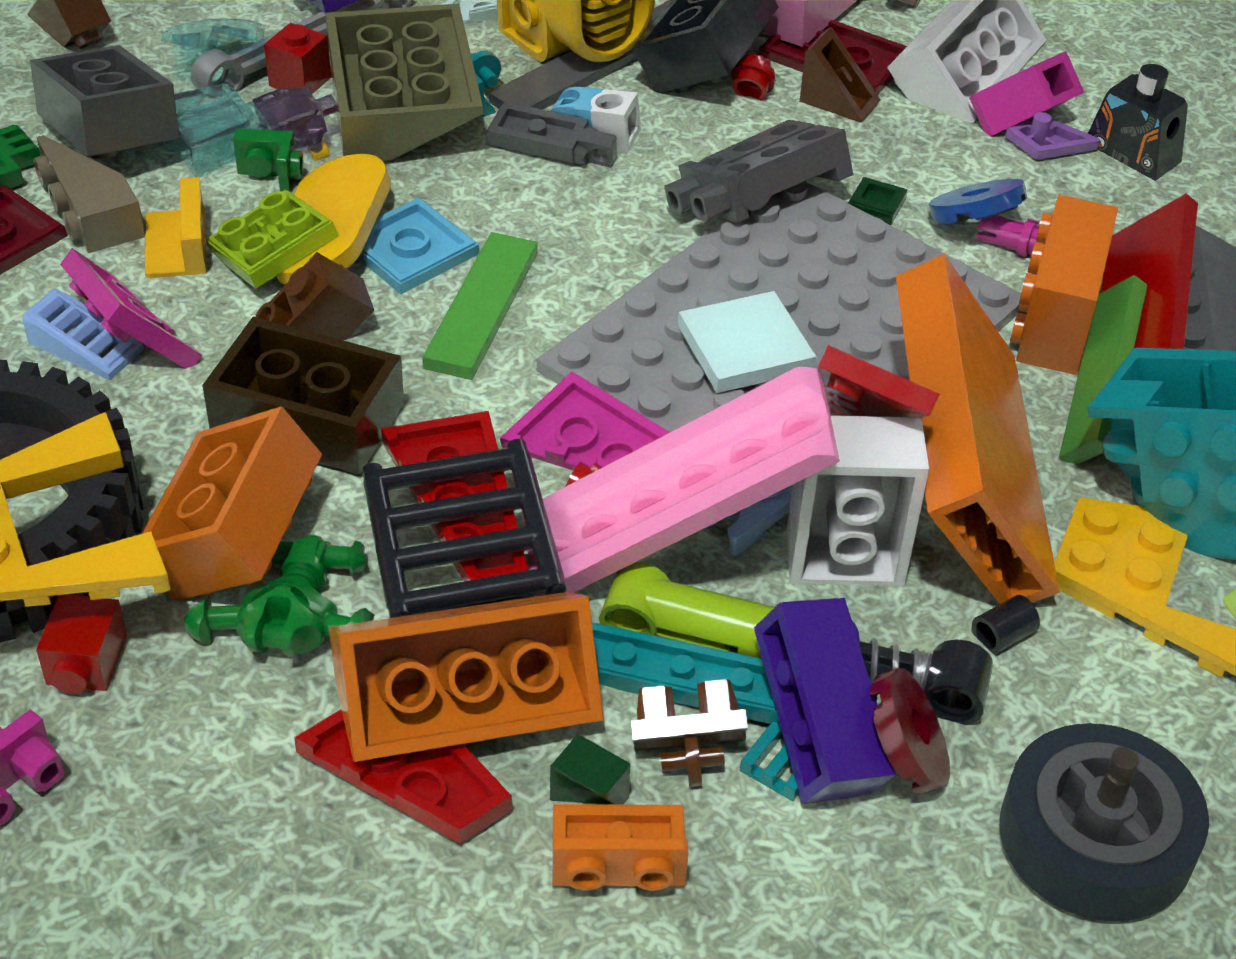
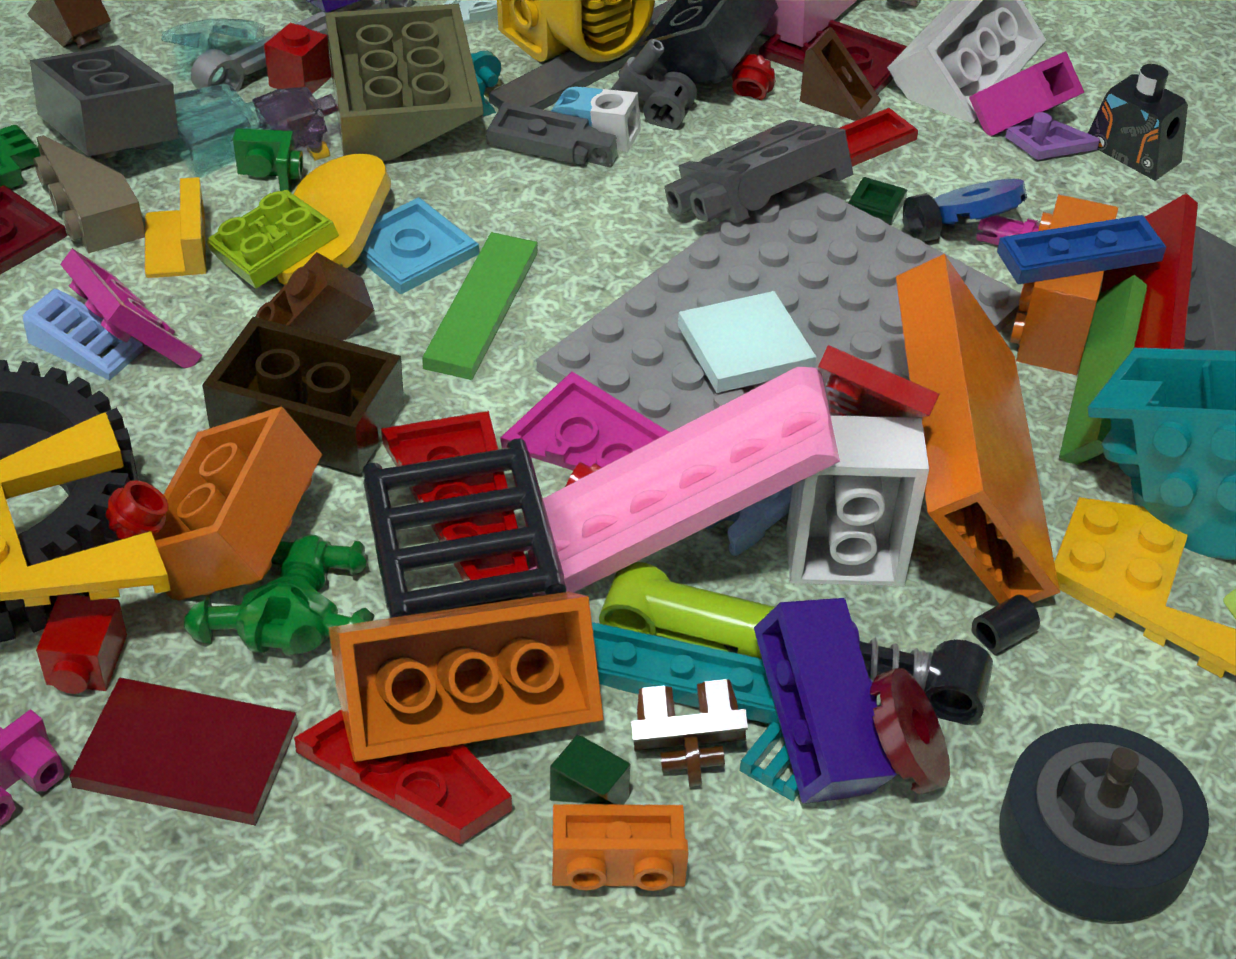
none -> dark red tile [69,677,298,826]
none -> red plate [106,480,169,539]
none -> dark grey piece [610,39,697,130]
none -> red tile [839,108,918,167]
none -> black tile [902,193,942,243]
none -> blue tile [997,215,1166,285]

